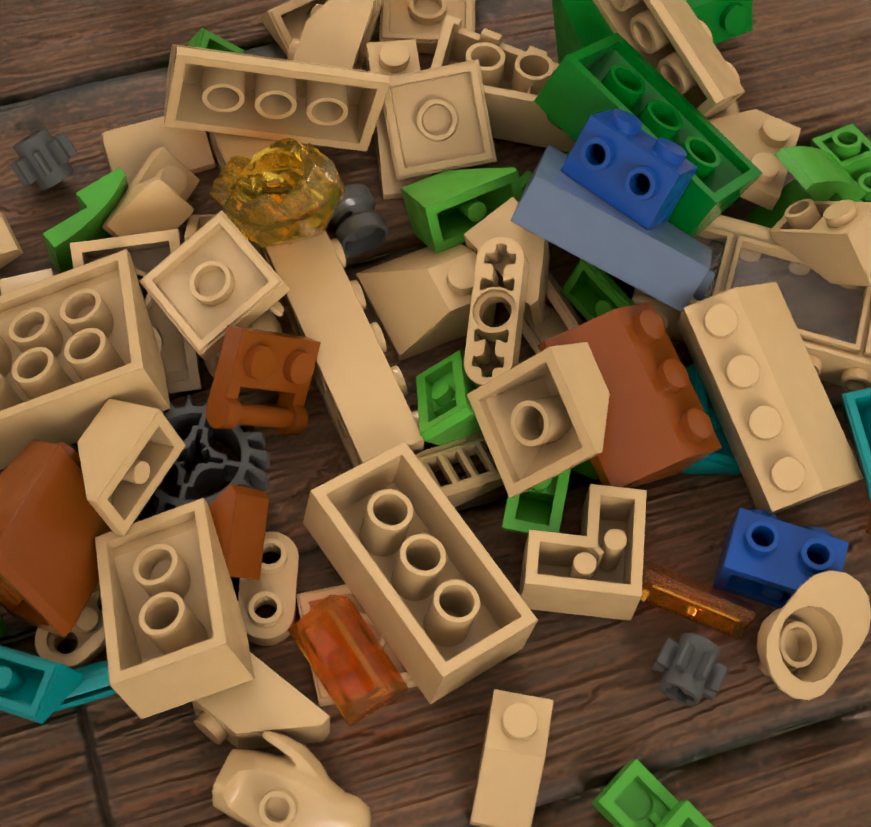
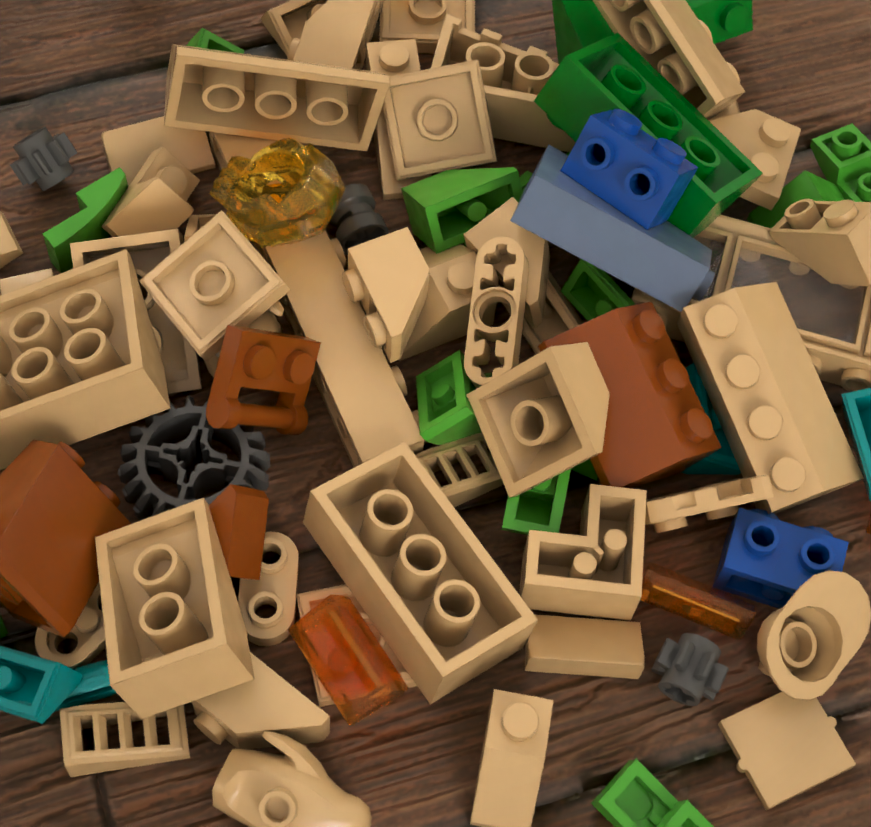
tan slope [77,398,186,537] -> none
bright green slope [775,146,866,202] -> none
none -> tan slope [60,702,190,777]
none -> tan slope [342,227,430,363]
none -> tan slope [525,614,645,679]
none -> tan wing [645,475,774,533]
none -> tan piece [718,692,856,811]

